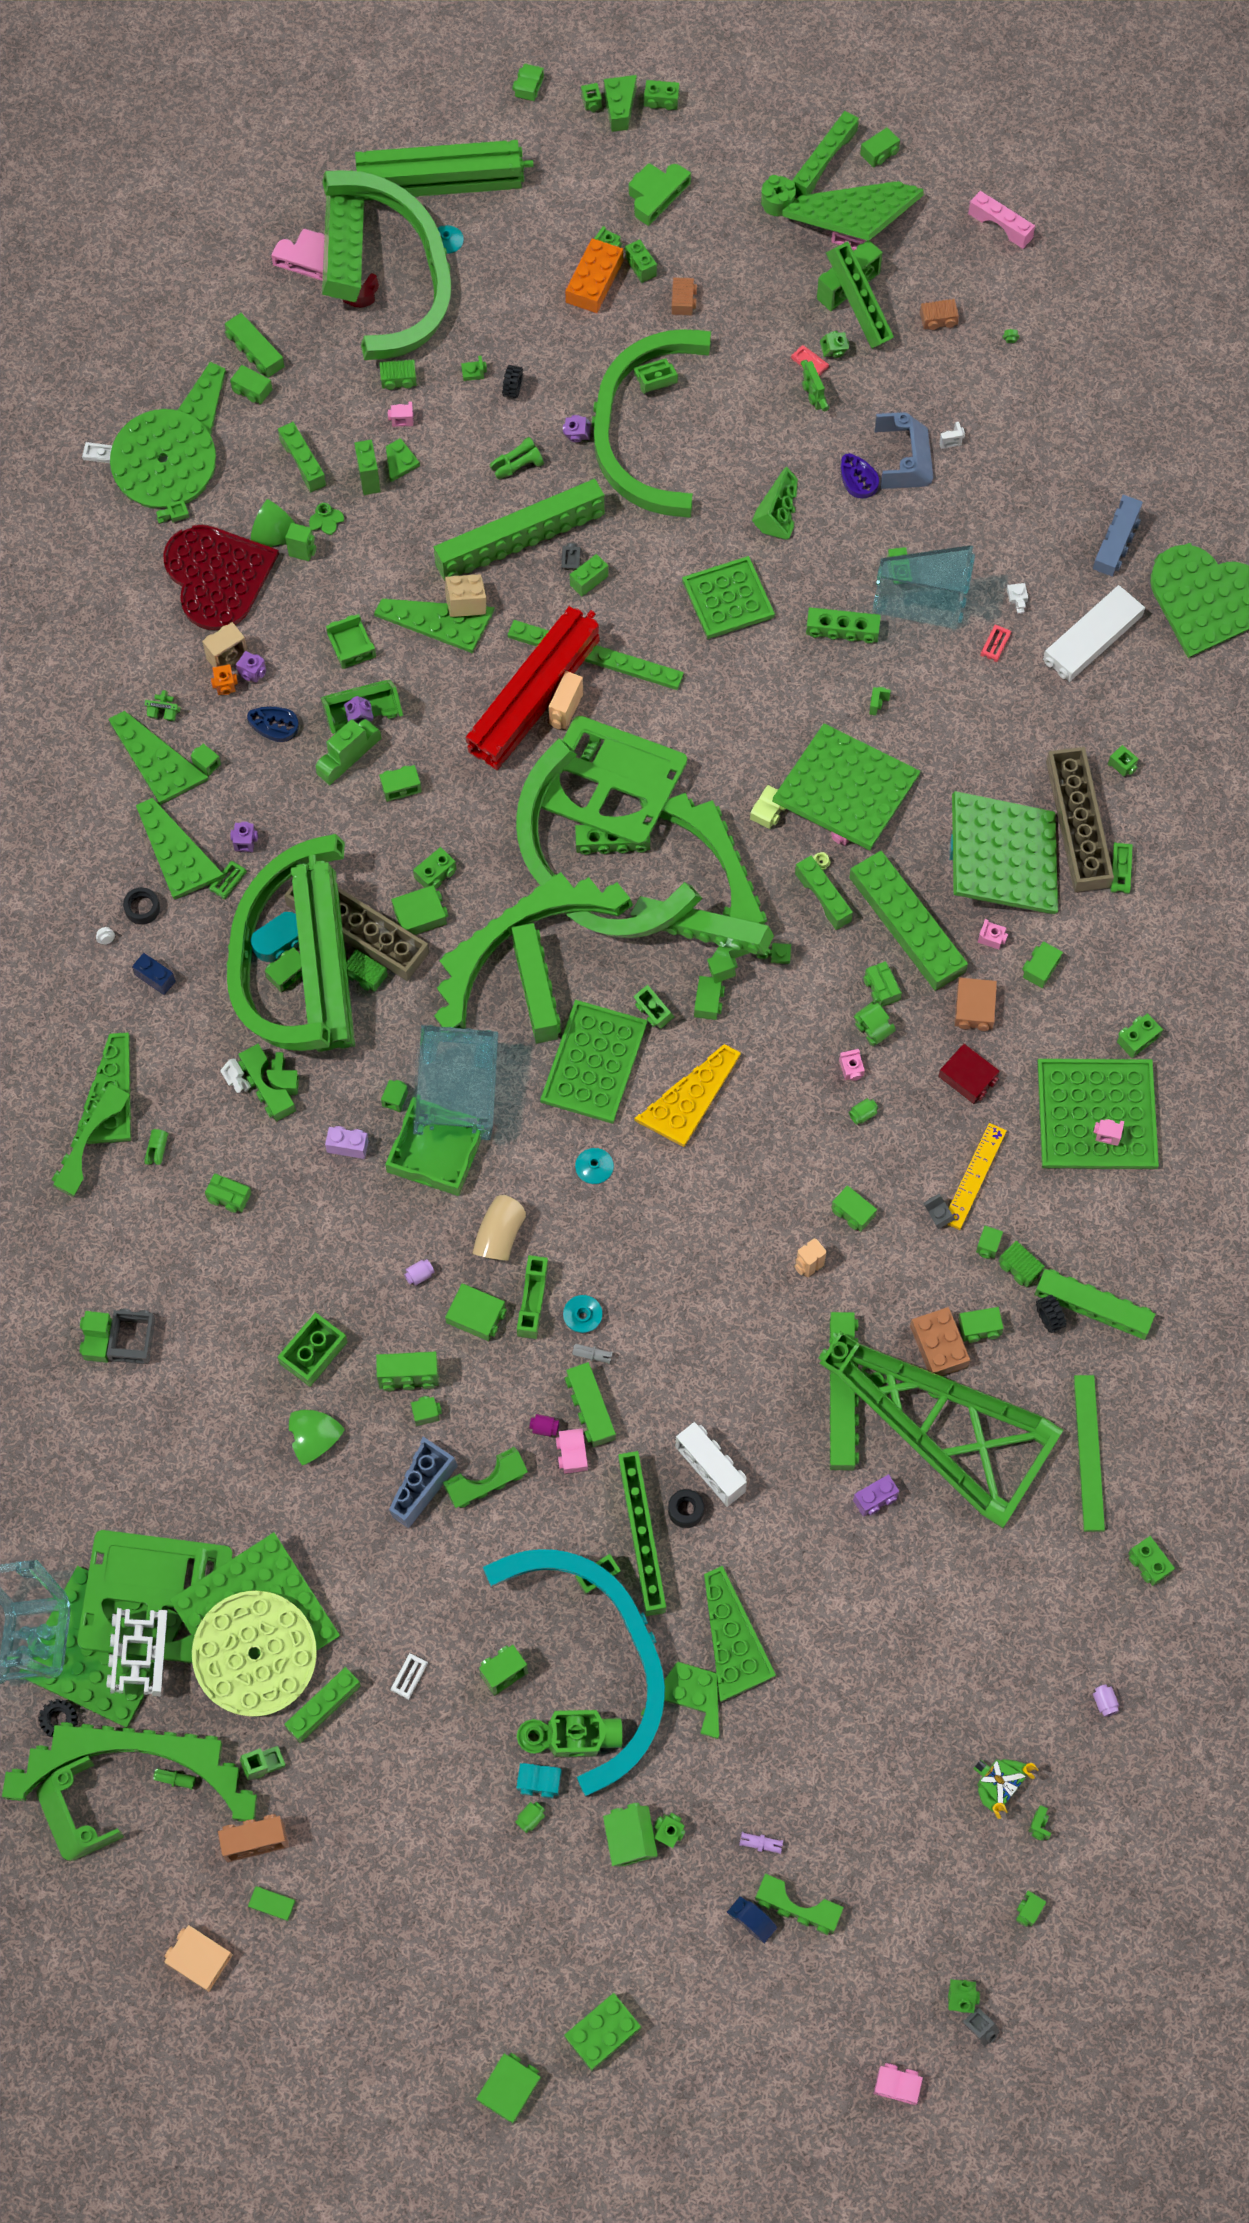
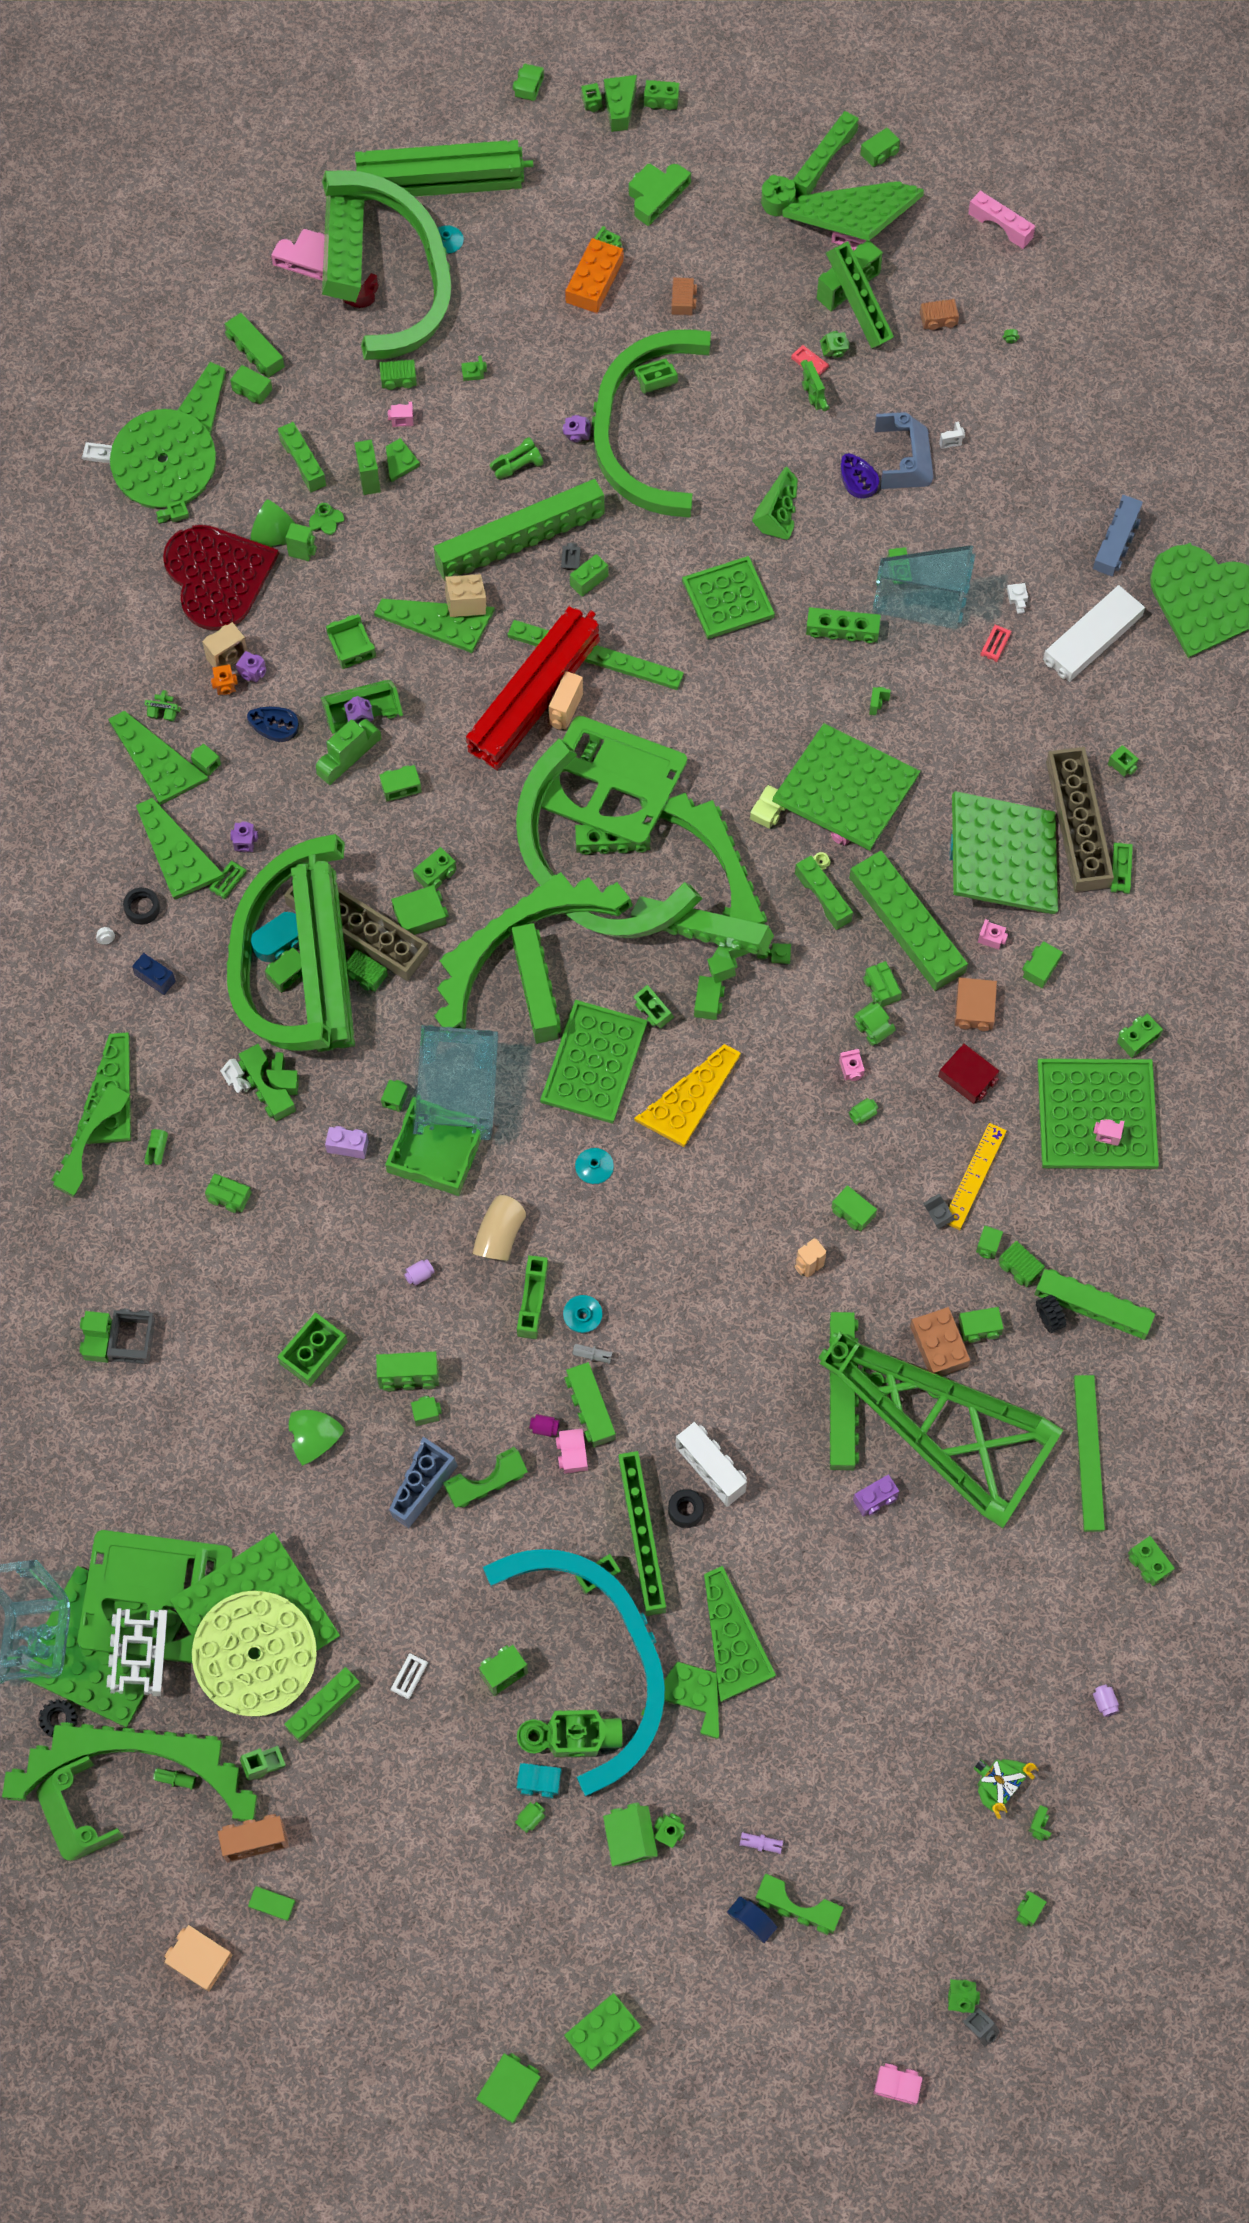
bright green brick [445,1283,507,1341] -> none
black tyre [502,365,523,399] -> none
bright green brick [625,240,657,283] -> none

